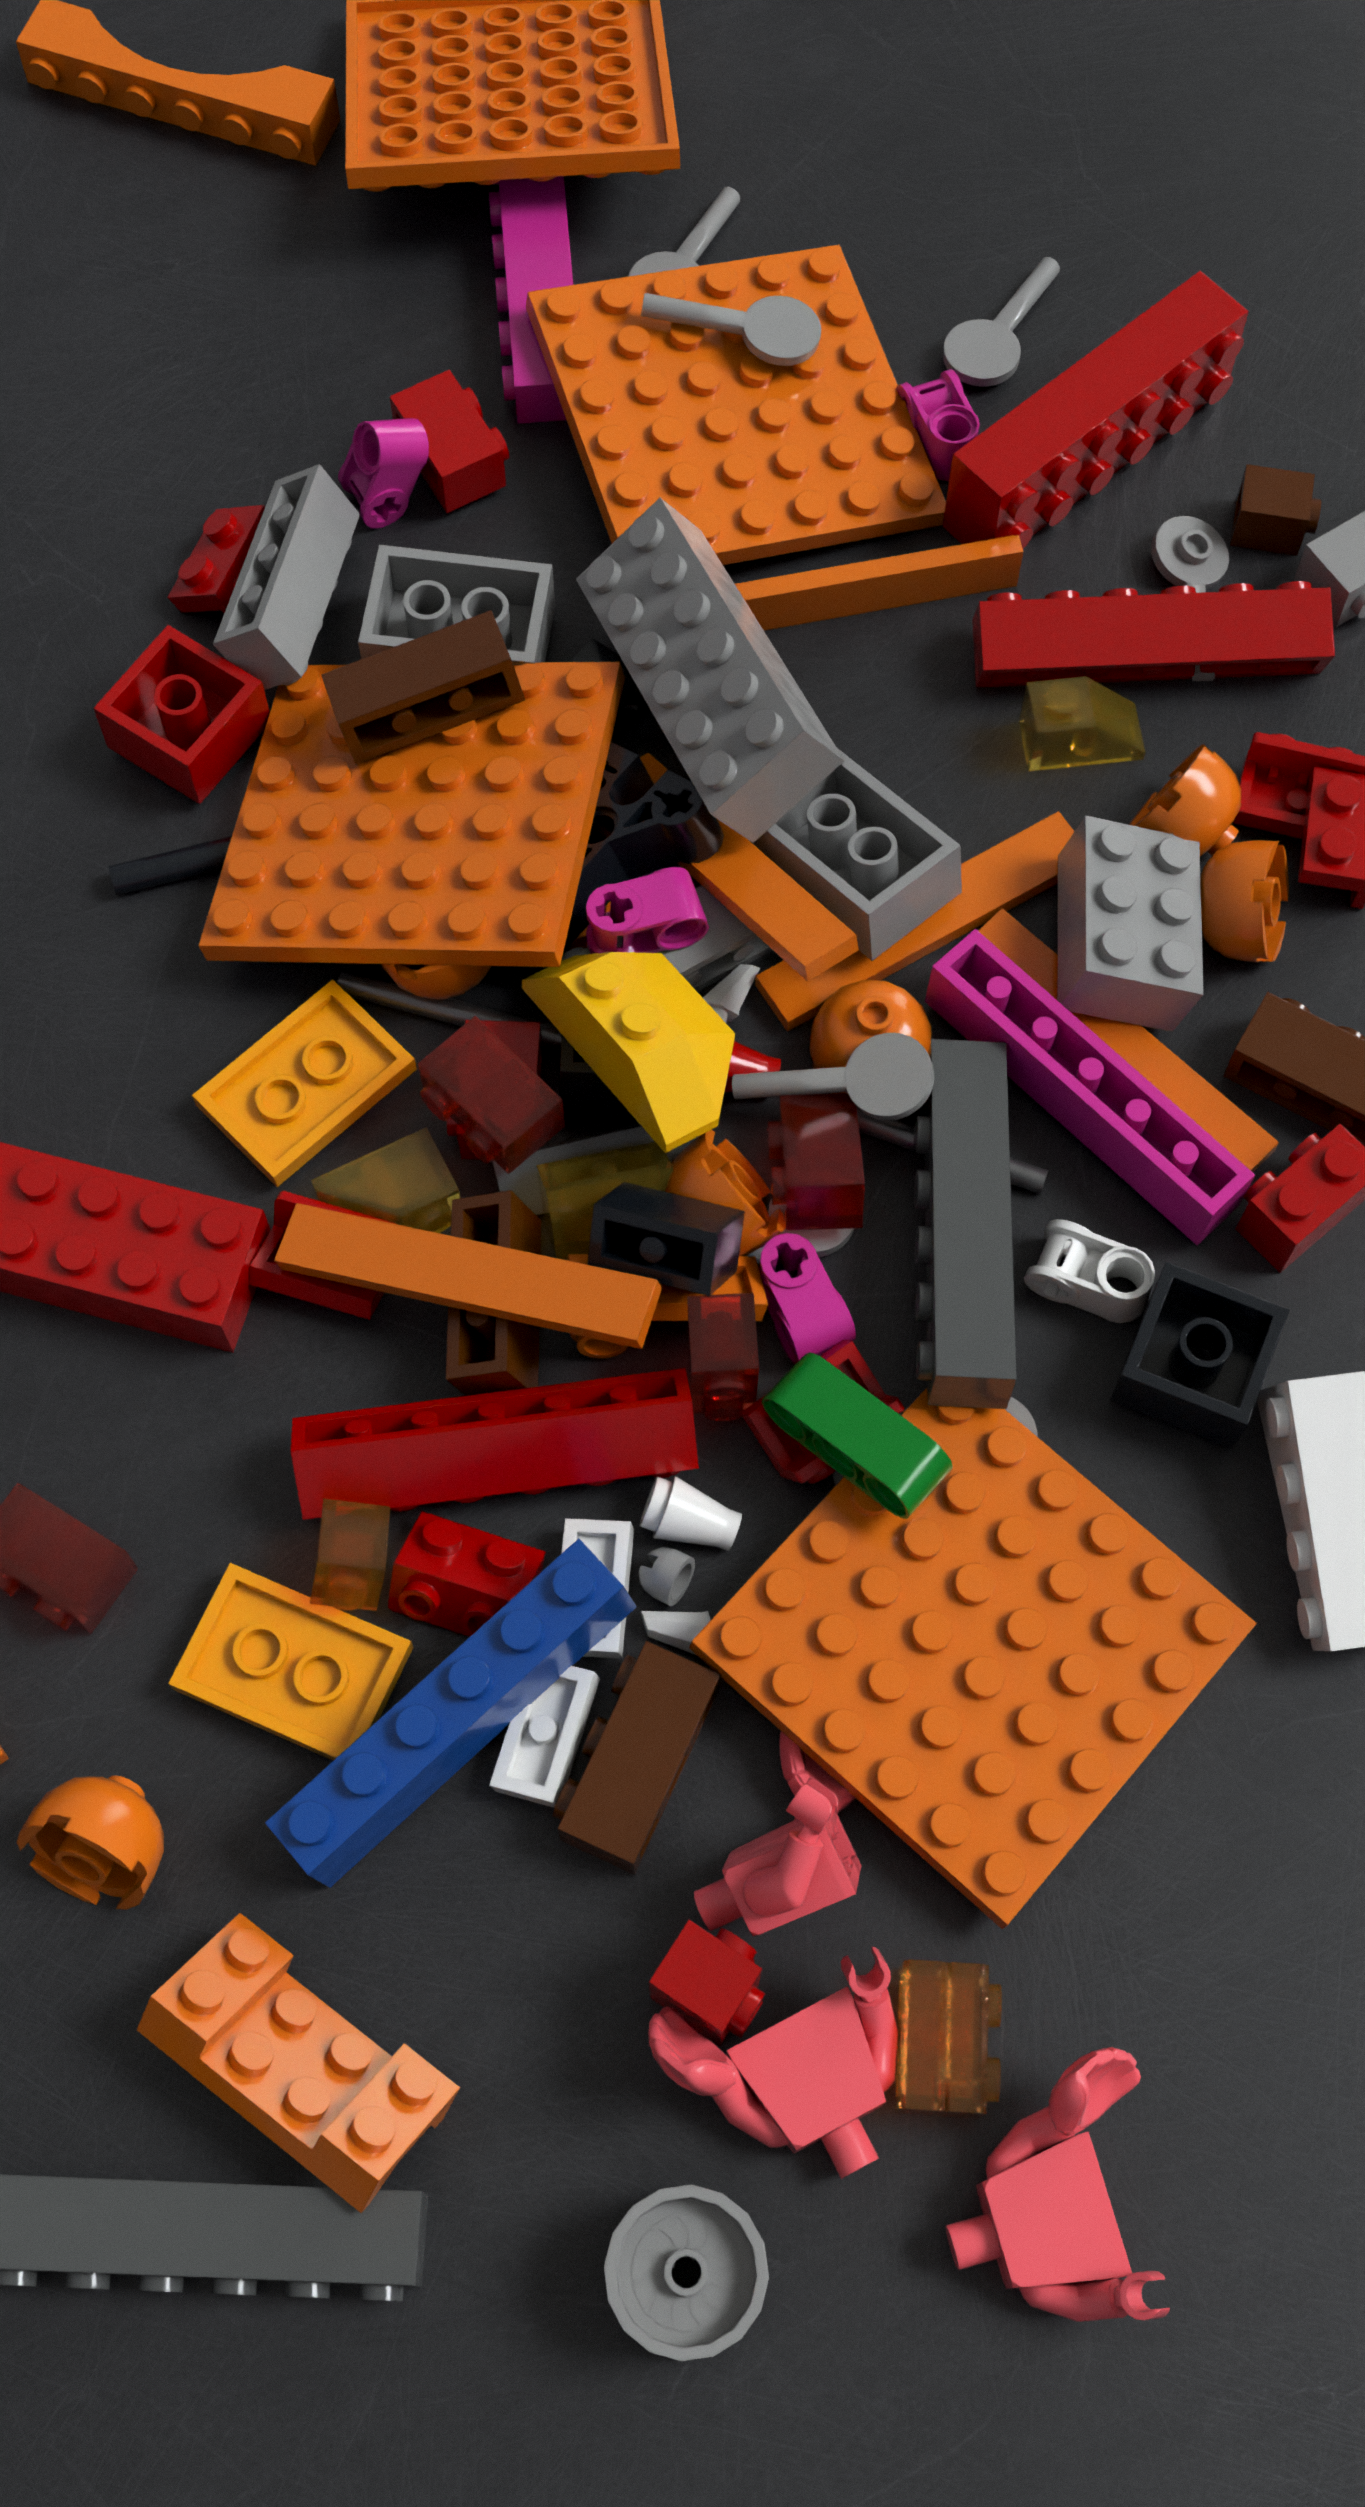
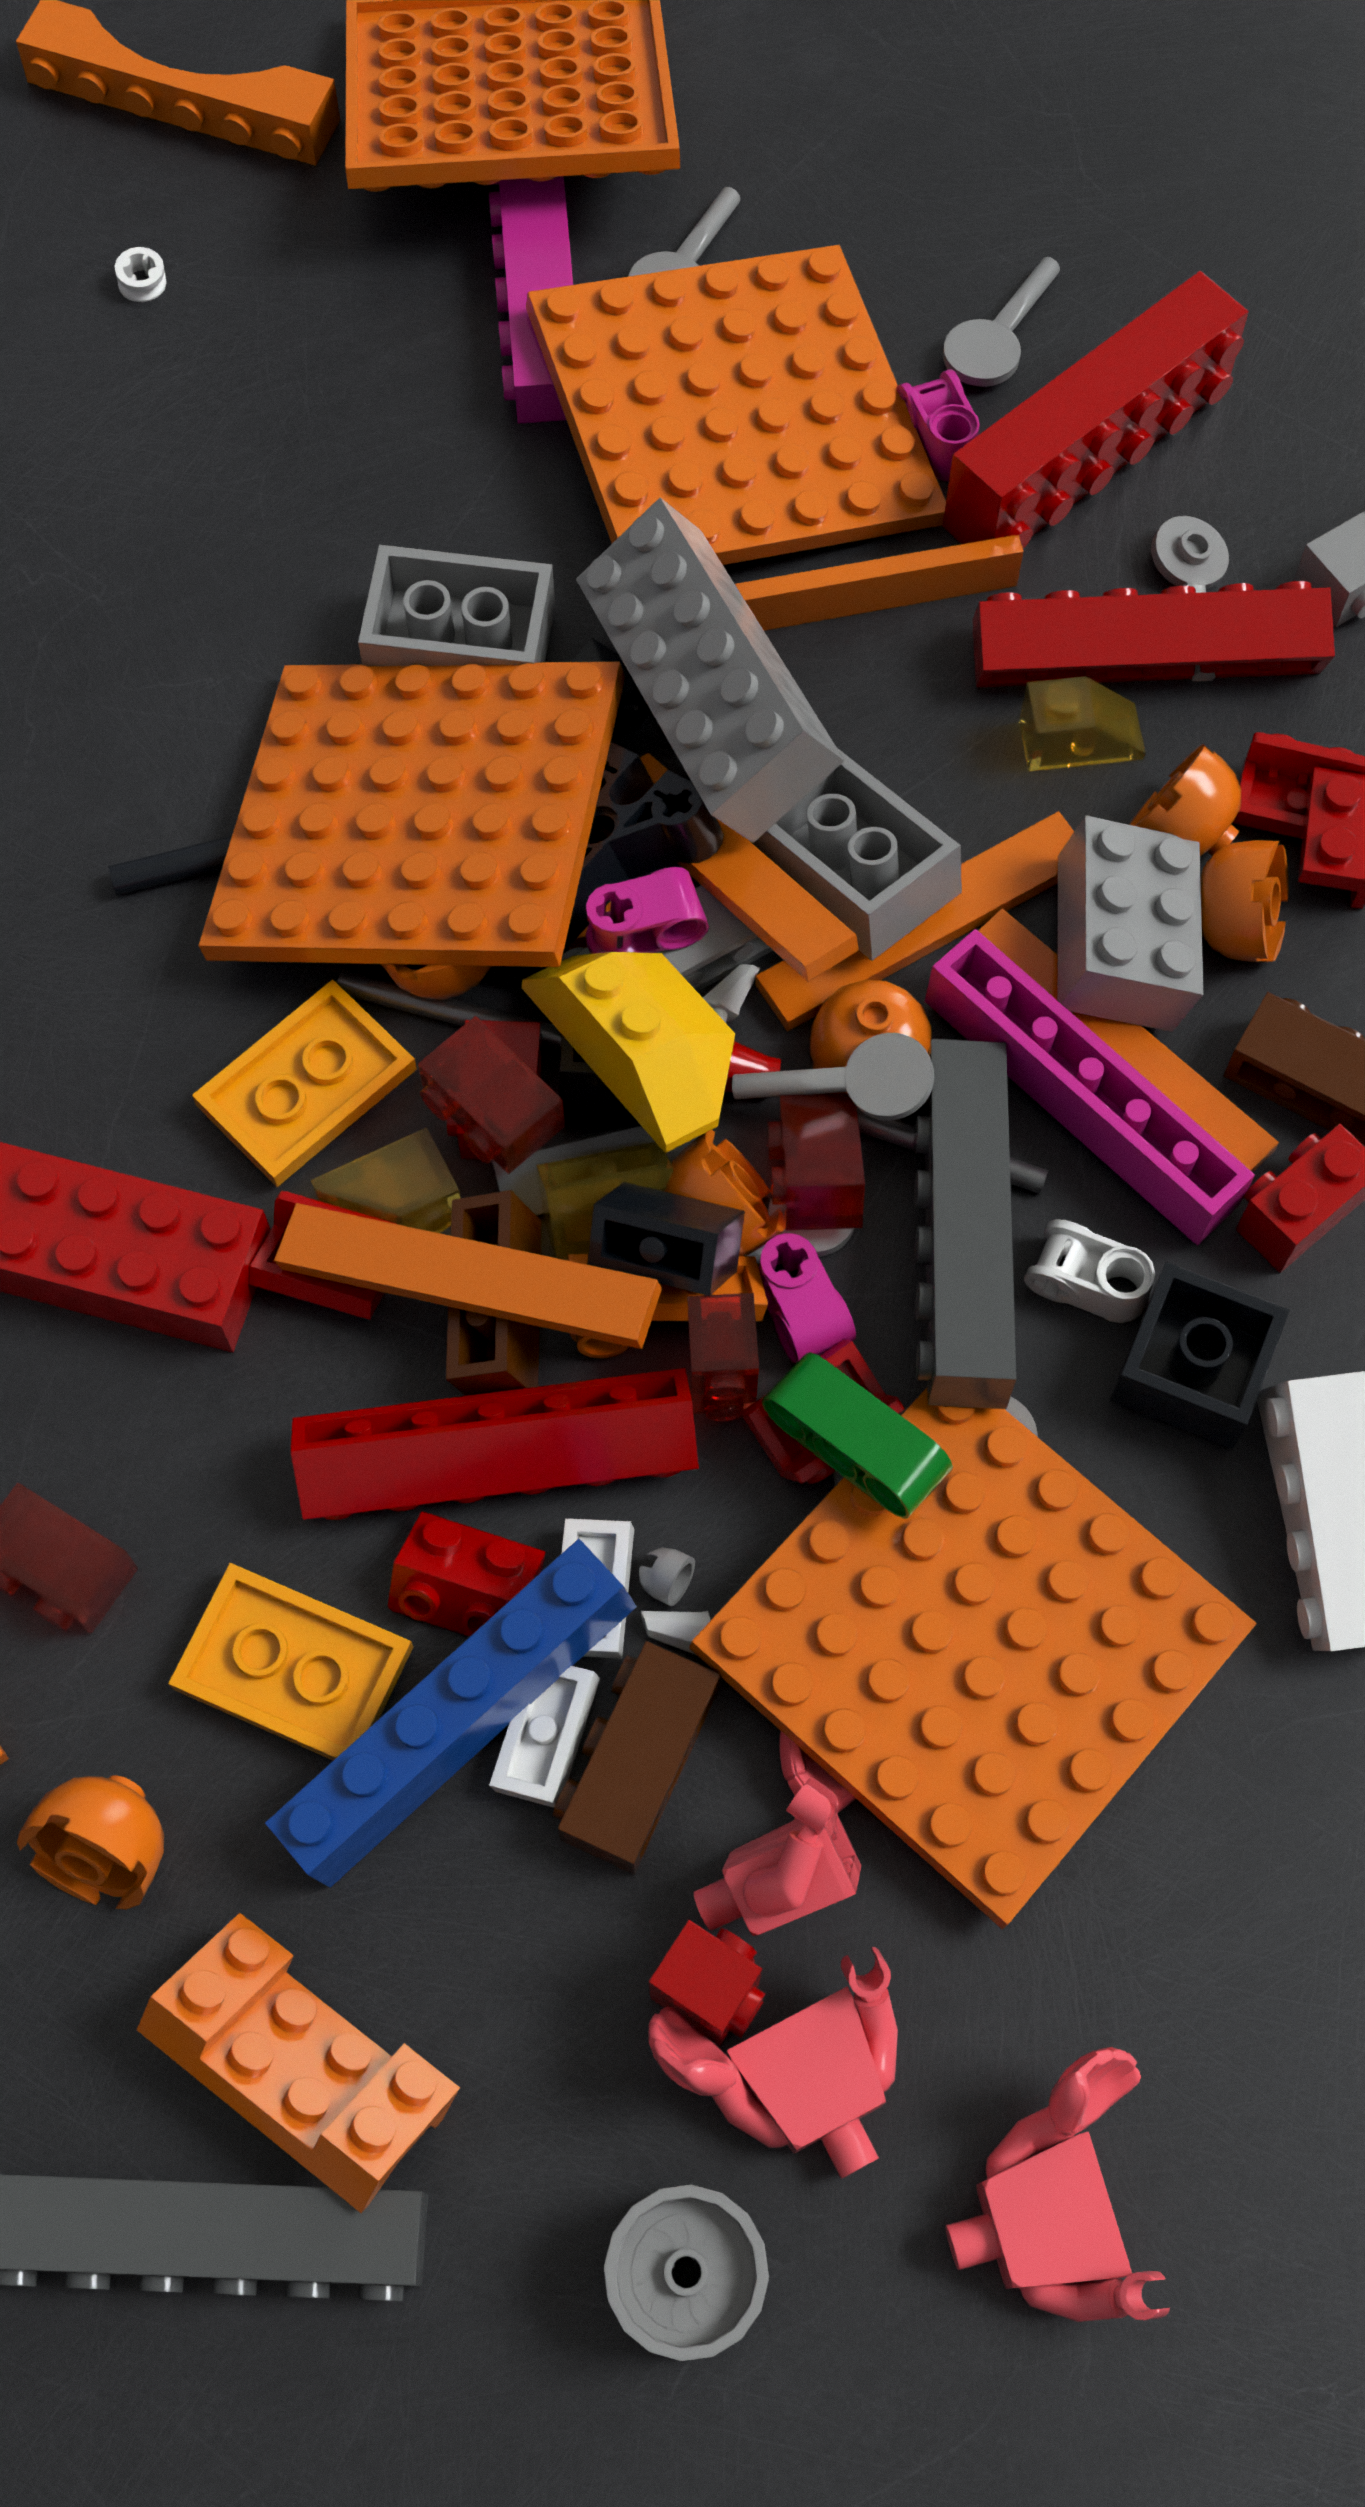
red brick [93,625,270,804] -> none
red bracket [167,505,265,613] -> none
light grey brick [213,464,360,690] -> none
clear orange brick [310,1499,390,1611] -> none
reddish brown brick [321,610,525,765] -> none
dark pink piece [338,418,429,528] -> none
red brick [389,369,509,513] -> none
white cone [639,1476,742,1551] -> none
light grey piece [641,293,821,366] -> none
clear orange brick [895,1959,1002,2118] -> none
reddish brown brick [1230,464,1322,556] -> none
none -> white bush [115,247,167,302]

